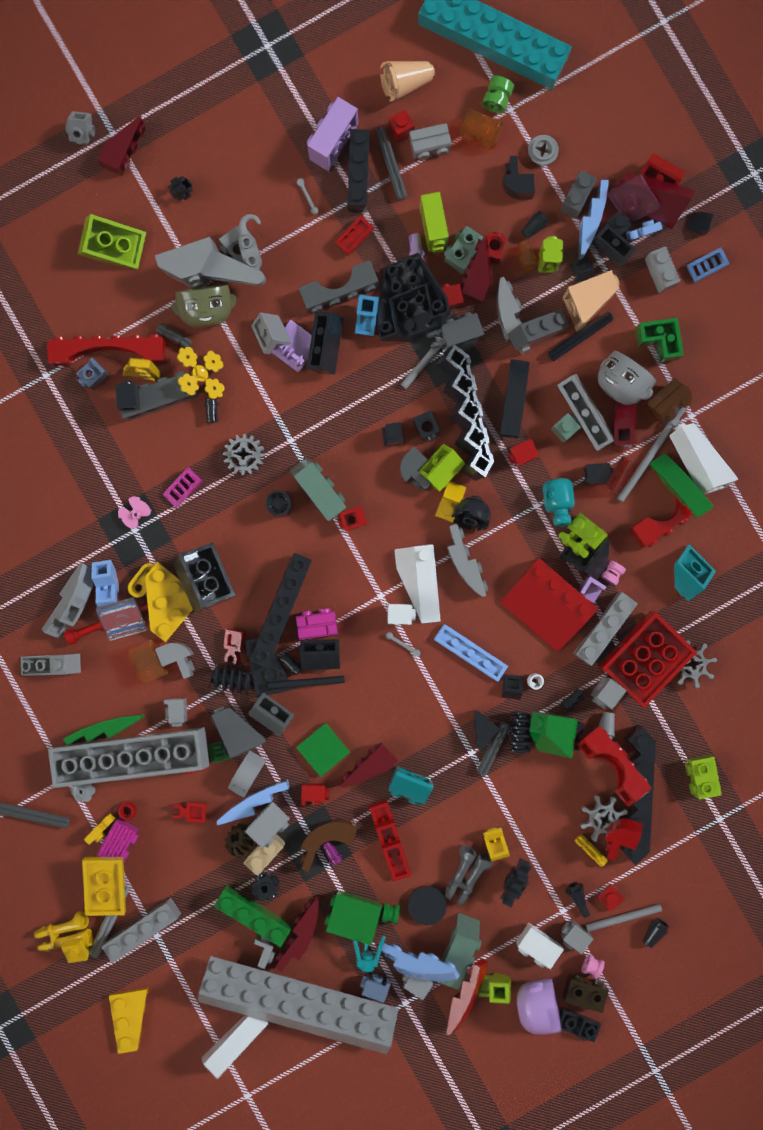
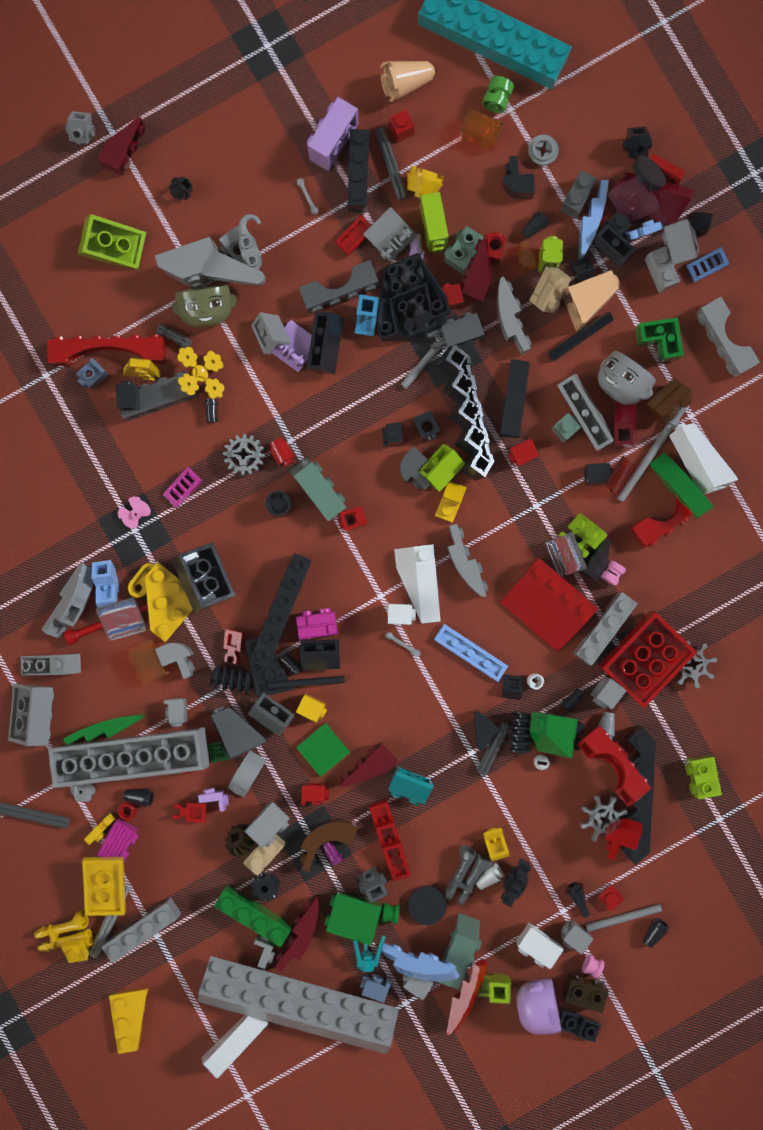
light blue slope [216,779,290,825] -> none
light grey brick [409,123,452,160] -> none
black cylinder [452,496,491,531] -> none
dark grey brick [508,309,570,351] -> none
teal piece [542,478,575,527] -> none
yellow axle [575,834,608,867] -> none
lavender panel [578,577,606,603] -> none
teal slope [674,544,716,601] -> none
none -> light grey slope [8,683,54,746]
none -> black cone [124,788,154,807]
none -> lavender bracket [198,788,229,812]
none -> red brick [269,438,295,467]
none -> yellow brick [296,694,327,723]
none -> dark grey brick [358,867,388,903]
none -> light grey hinge [364,207,417,261]
none -> yellow cone [407,166,444,198]
none -> white cone [476,863,504,890]
none -> tan brick [529,266,572,313]
none -> white hinge [534,754,550,770]
none -> clear tile [545,532,587,577]
none -> black brick [623,126,652,159]
none -> black tile [633,155,666,191]
none -> light grey wedge [662,219,699,265]
none -> light grey arch [696,297,760,377]

